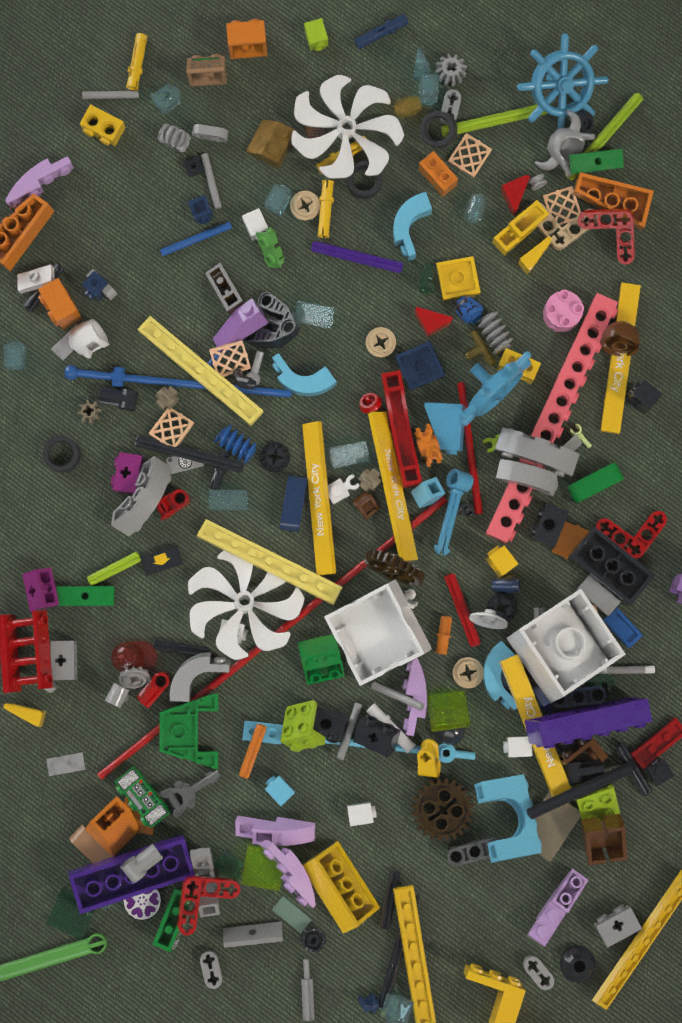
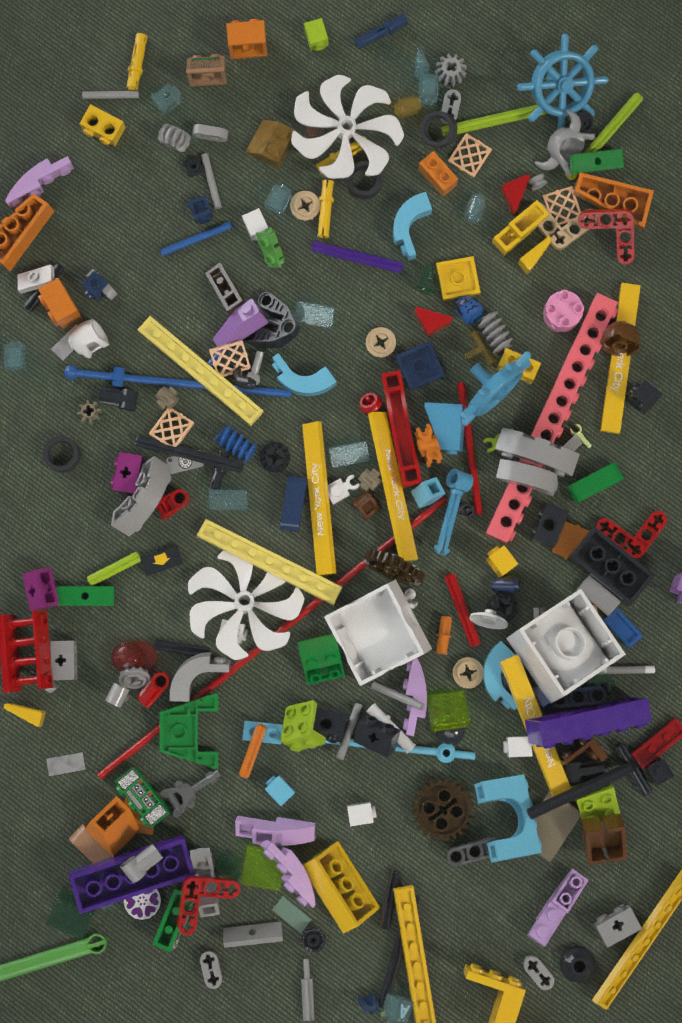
yellow piece [417,739,441,777] -> none

